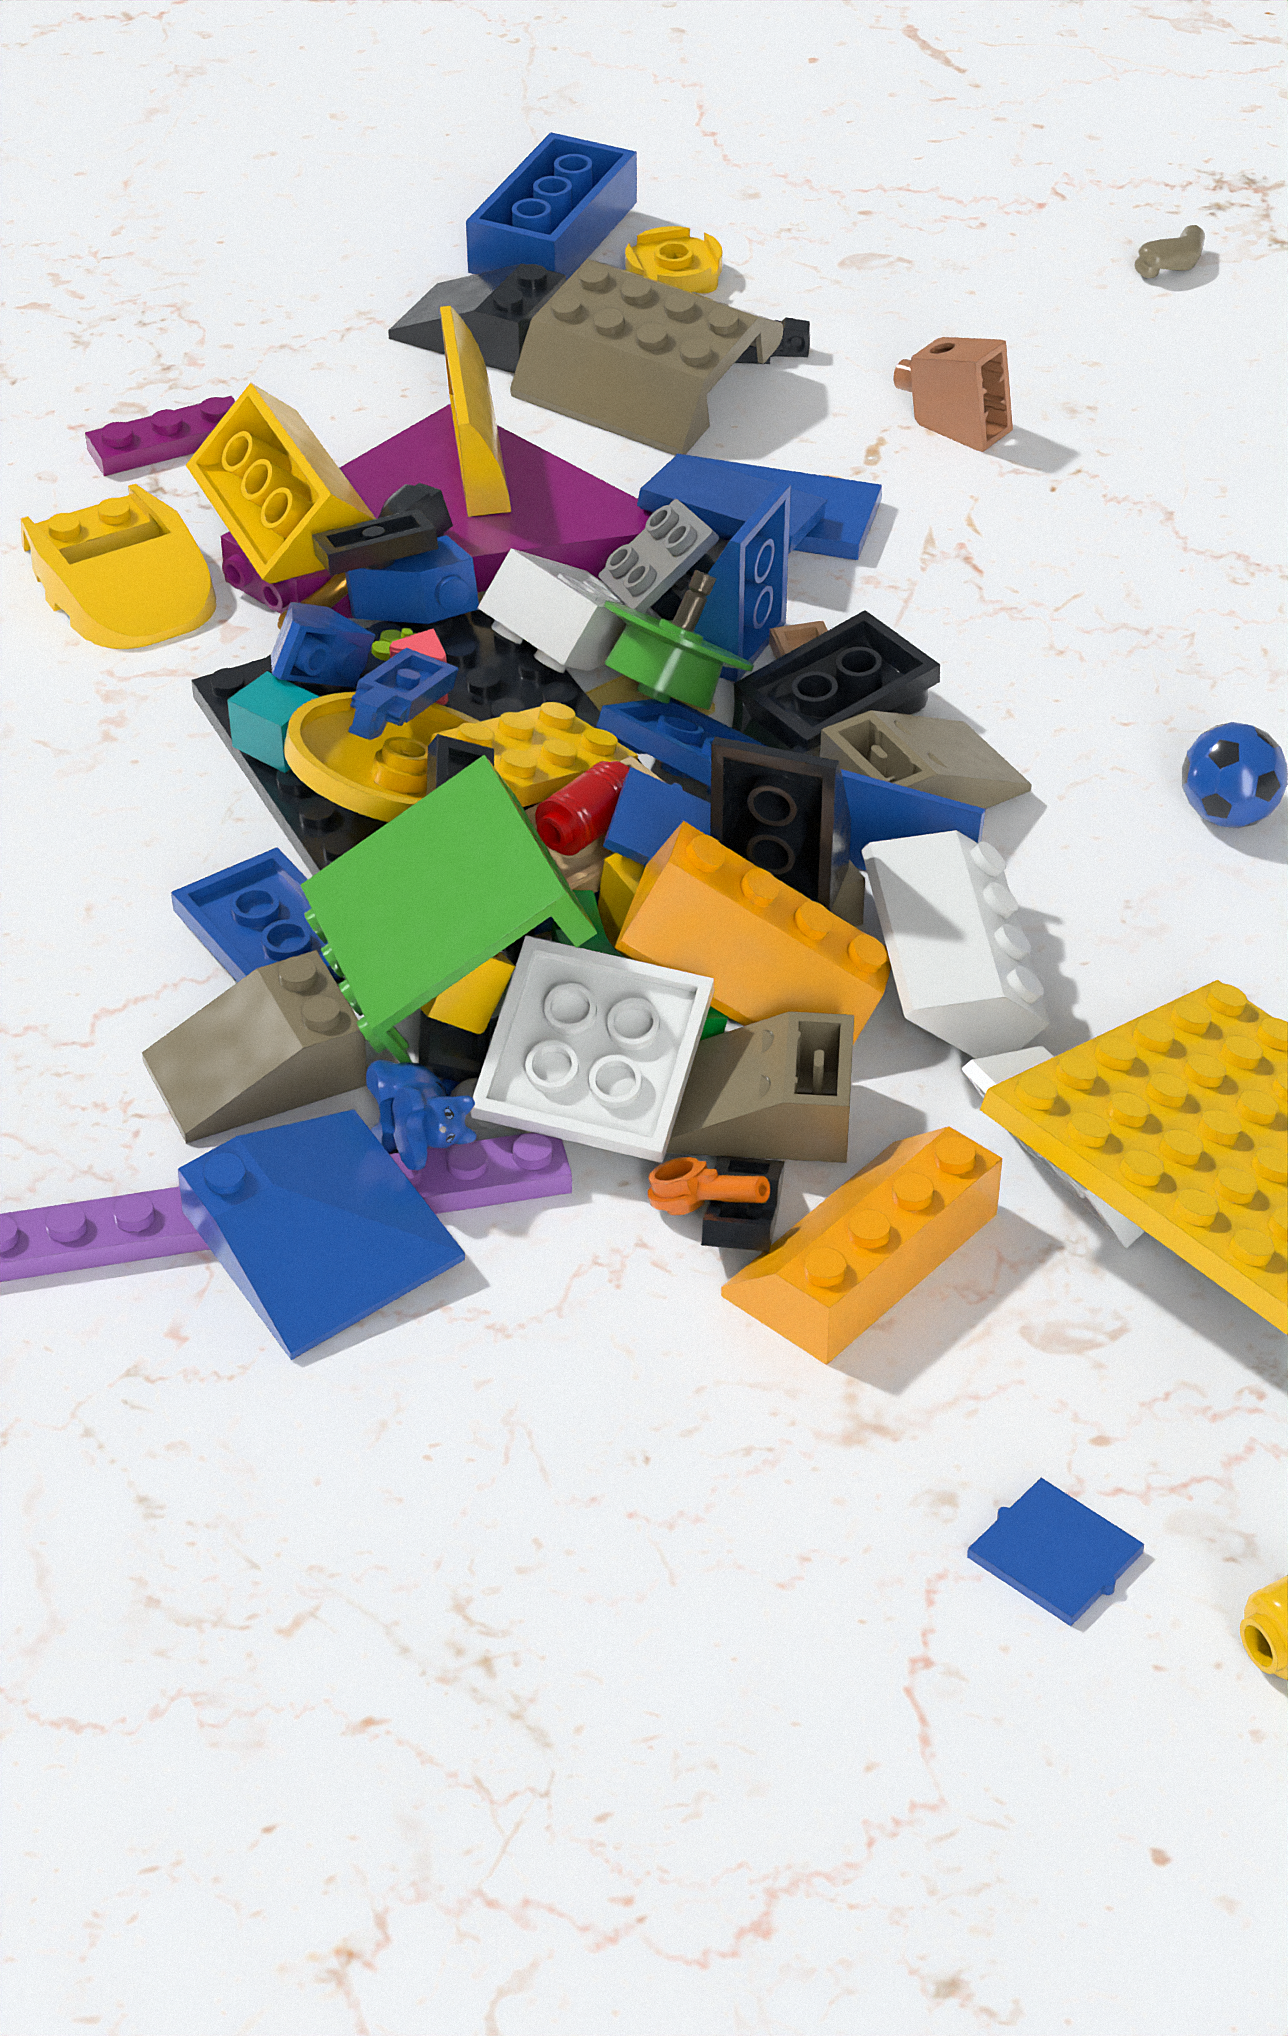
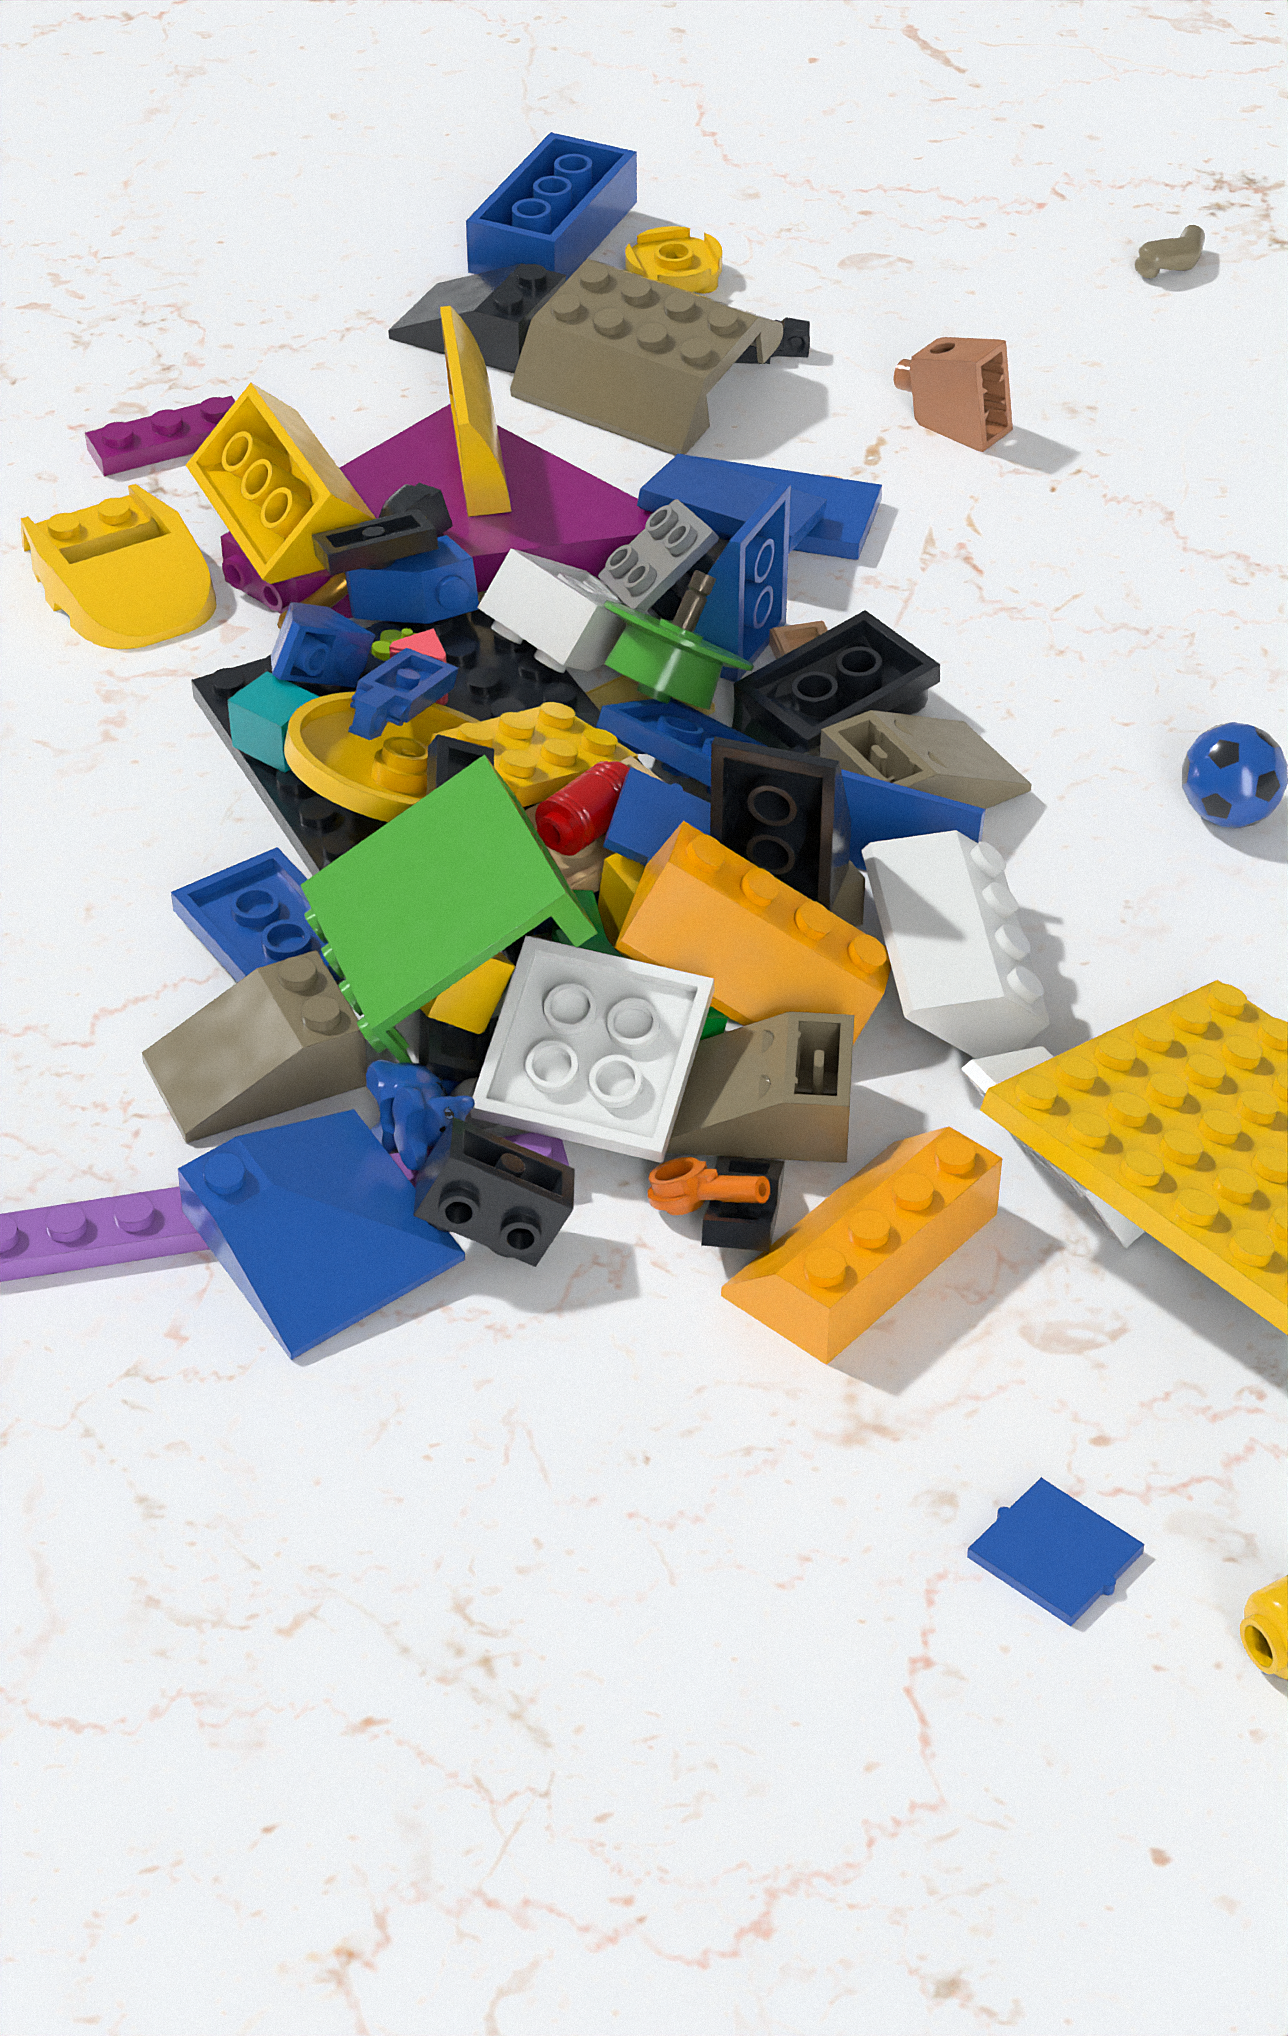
none -> black brick [413,1117,575,1267]

